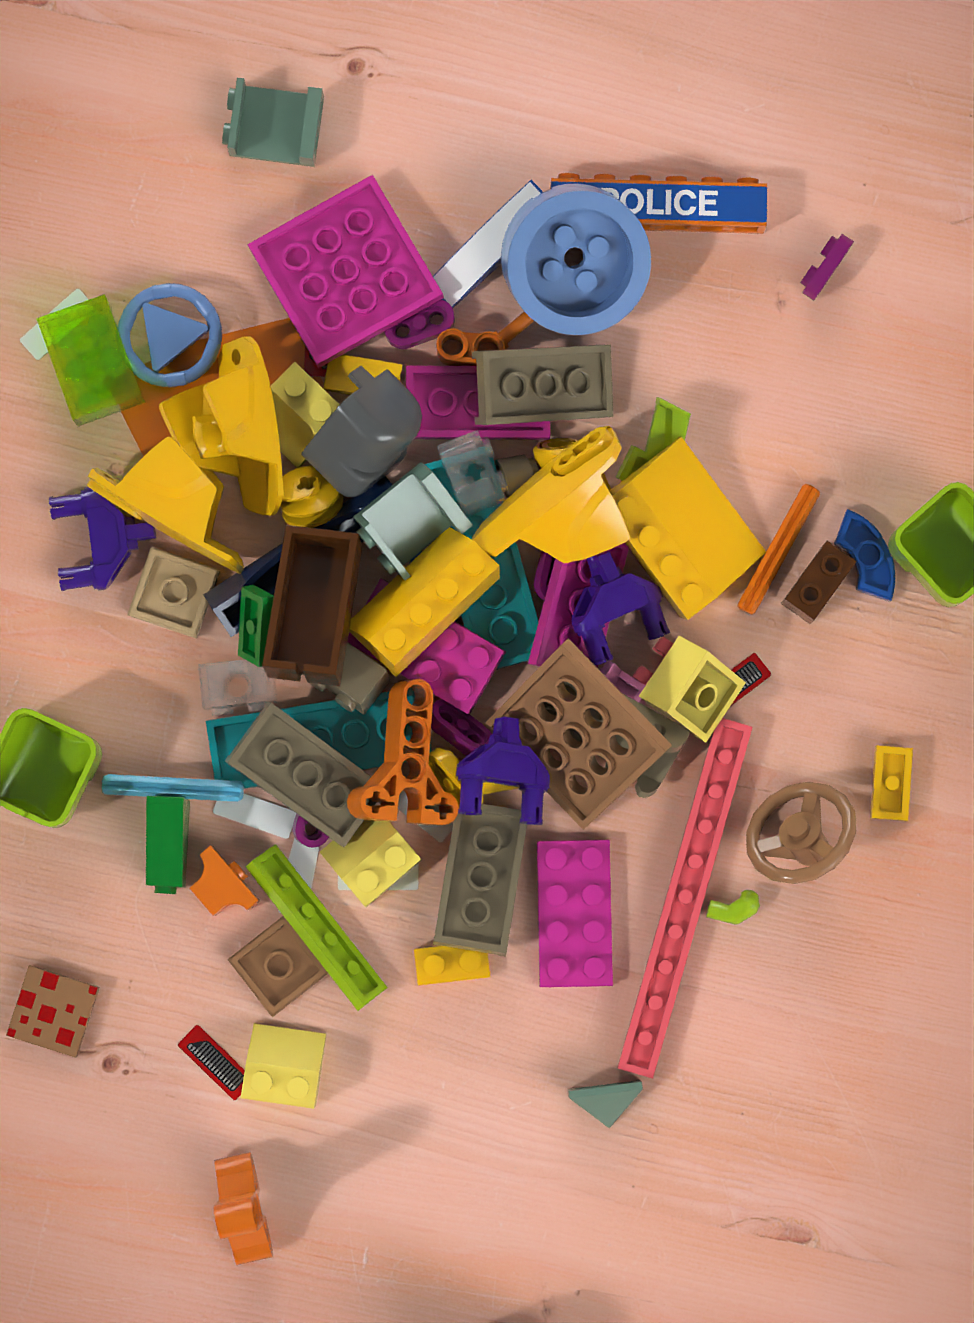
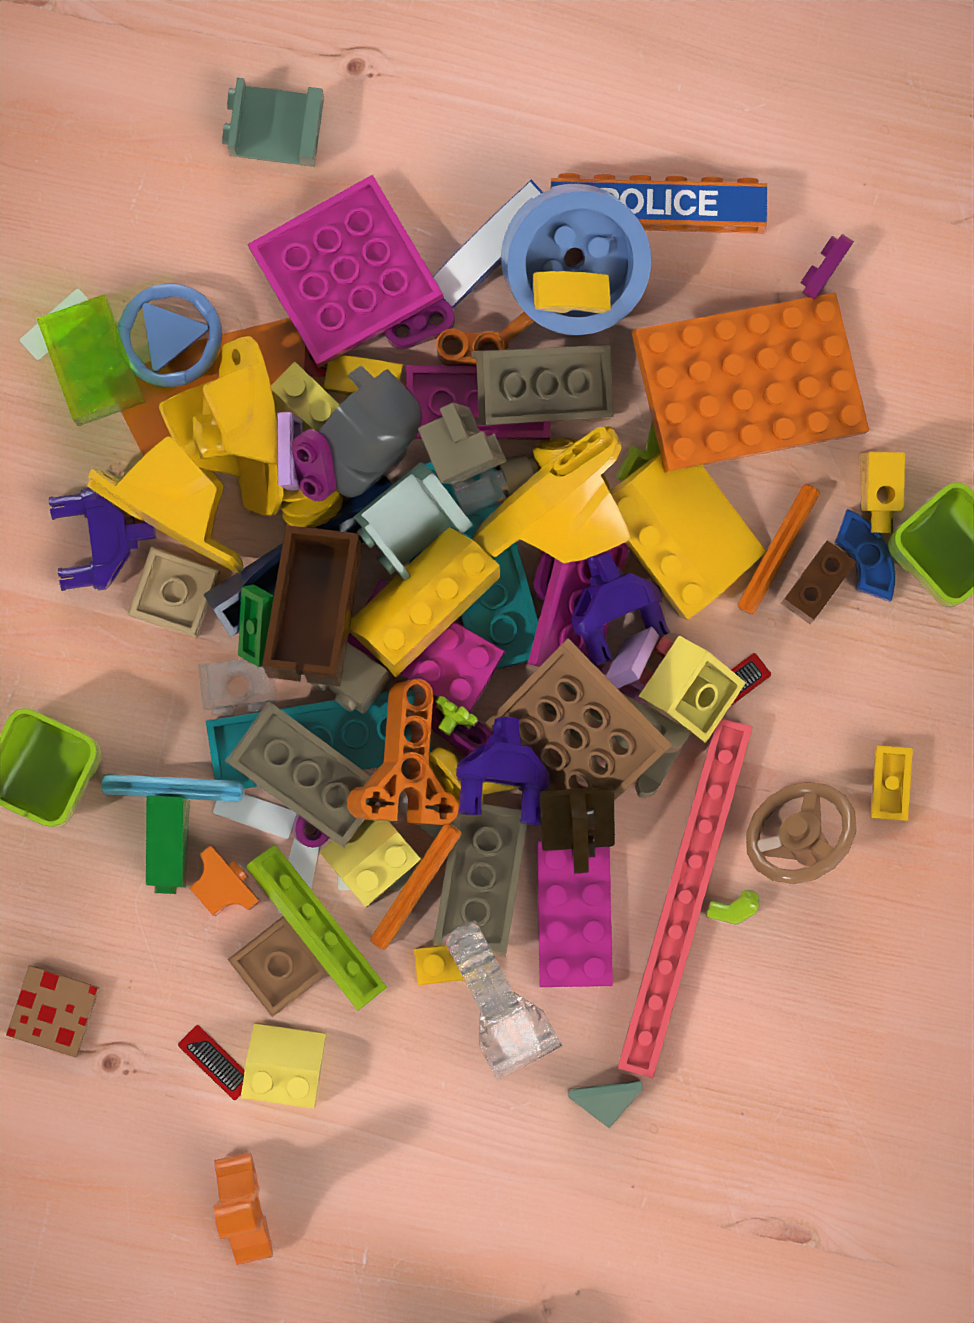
none -> lavender tile [278,412,302,491]
none -> magenta plate [291,429,336,502]
none -> orange axle [370,824,461,950]
none -> dark tan plate [418,403,506,485]
none -> lime plant [435,696,478,736]
none -> clear arm [442,919,562,1081]
none -> yellow slope [533,271,611,314]
none -> dark brown bracket [540,786,615,874]
none -> lavender tile [606,627,659,689]
none -> orange plate [631,293,870,473]
none -> yellow torso [860,452,905,533]

